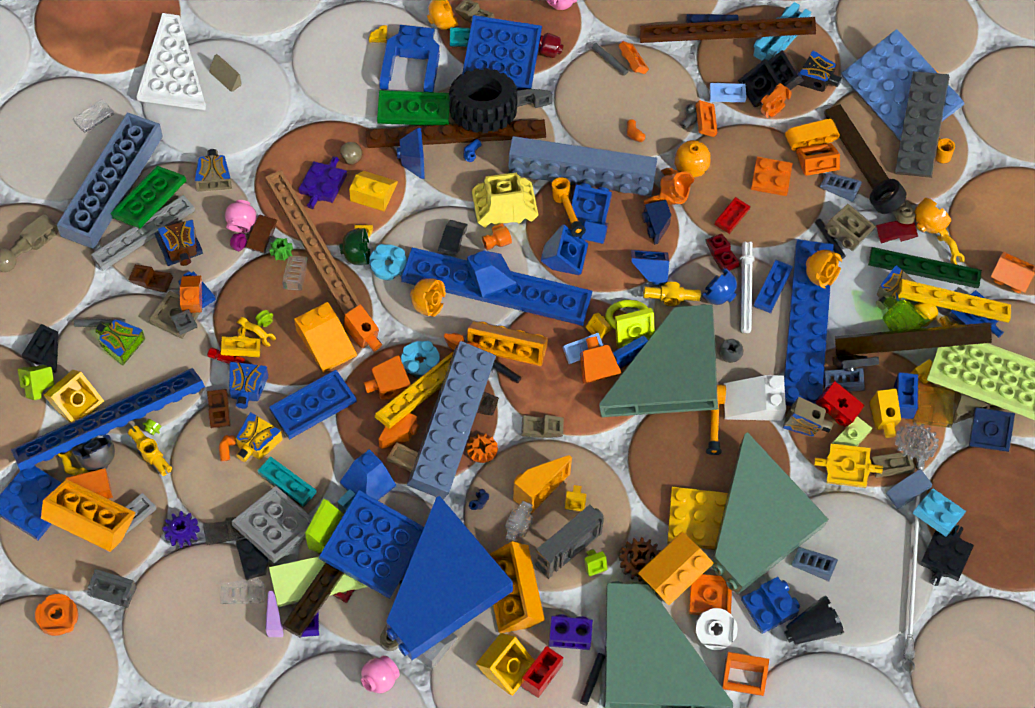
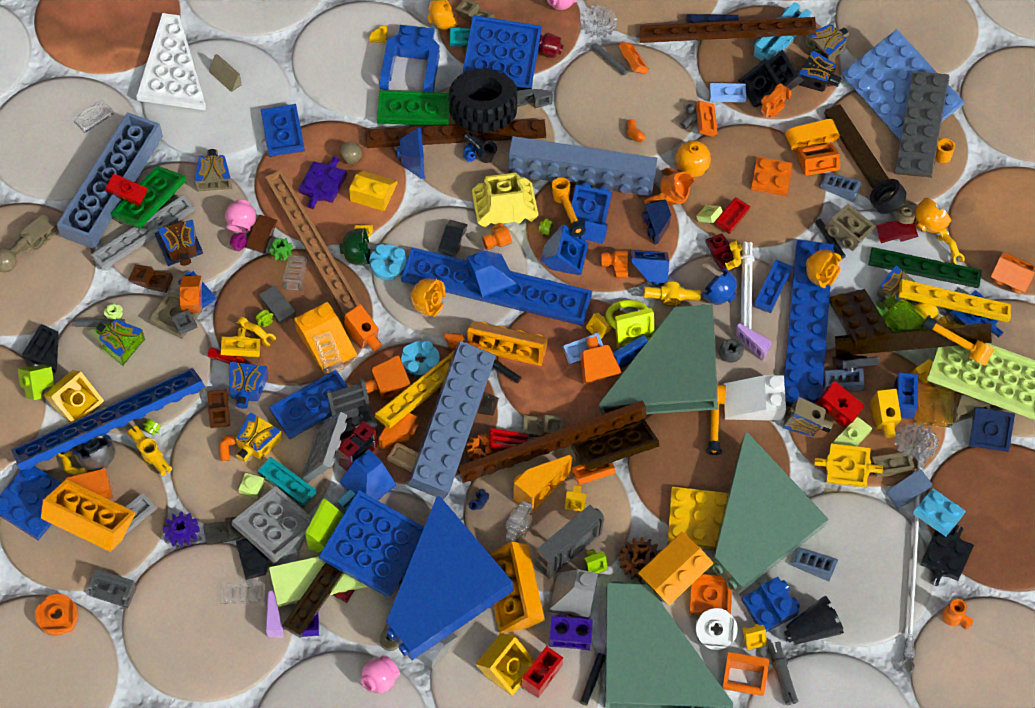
none -> yellowish green plate [104,303,123,319]
none -> red plate [105,173,148,206]
none -> yellowish green plate [239,473,265,498]
none -> flat silver tile [259,285,296,324]
none -> blue plate [261,104,305,157]
none -> light grey plate [301,412,347,483]
none -> clear slope [312,331,344,375]
none -> dark grey plate [326,379,378,439]
none -> dark red piece [337,421,377,471]
none -> reddish brown plate [458,400,646,483]
none -> black pin [463,130,497,163]
none -> red tile [489,428,529,451]
none -> lime plate [539,218,553,236]
none -> light grey slope [549,569,598,619]
none -> orange plate [571,463,616,485]
none -> dark brown plate [572,419,659,471]
none -> clear gear [580,4,618,39]
none -> orange piece [601,250,628,278]
none -> yellowish green plate [696,205,723,223]
none -> yellow arm [725,240,742,270]
none -> lavender slope [735,323,772,360]
none -> yellow tile [742,624,767,650]
none -> dark grey pin [768,641,799,706]
none -> torso [805,24,849,61]
none -> dark brown plate [829,289,892,347]
none -> light orange piece [921,315,995,366]
none -> orange piece [942,599,973,629]

